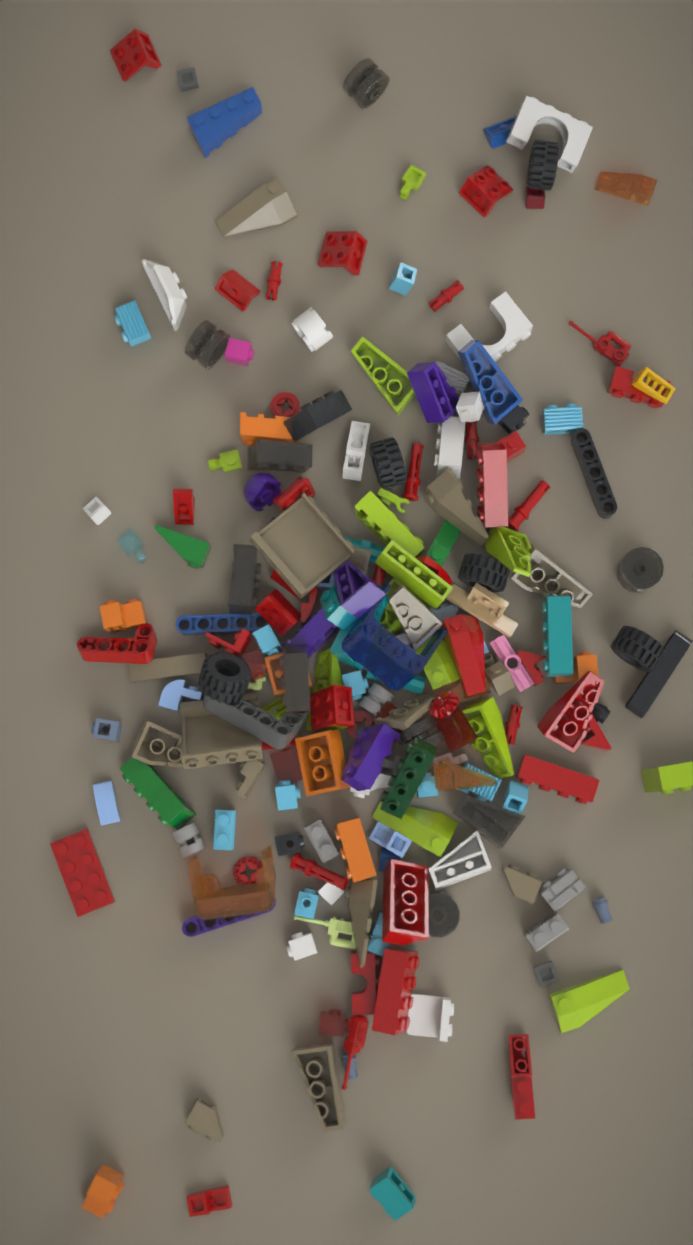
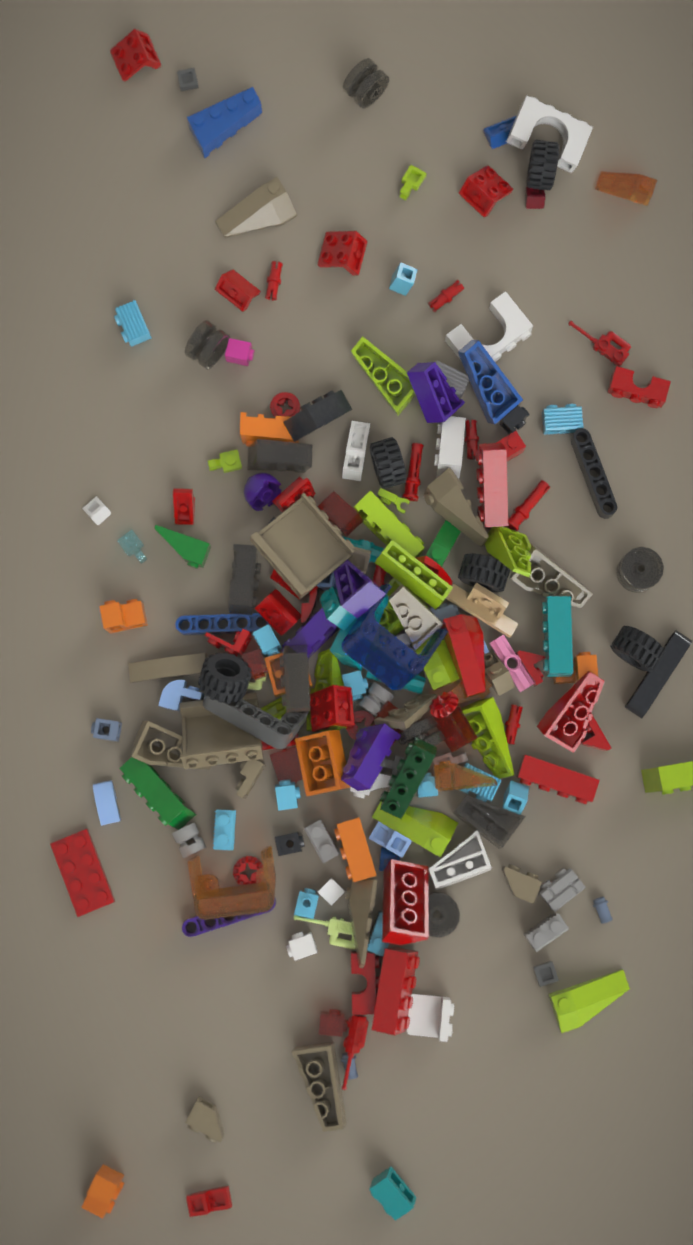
red beam [76,623,157,664] -> none
white wedge [141,259,187,331] -> none
red pin [290,852,349,890] -> none
white brick [291,307,333,352] -> none
white brick [456,391,484,422] -> none
red slope [508,1034,536,1120] -> none
black cone [592,702,611,724] -> none
yellow slope [632,367,676,404] -> none
none -> clear red brick [317,491,363,537]

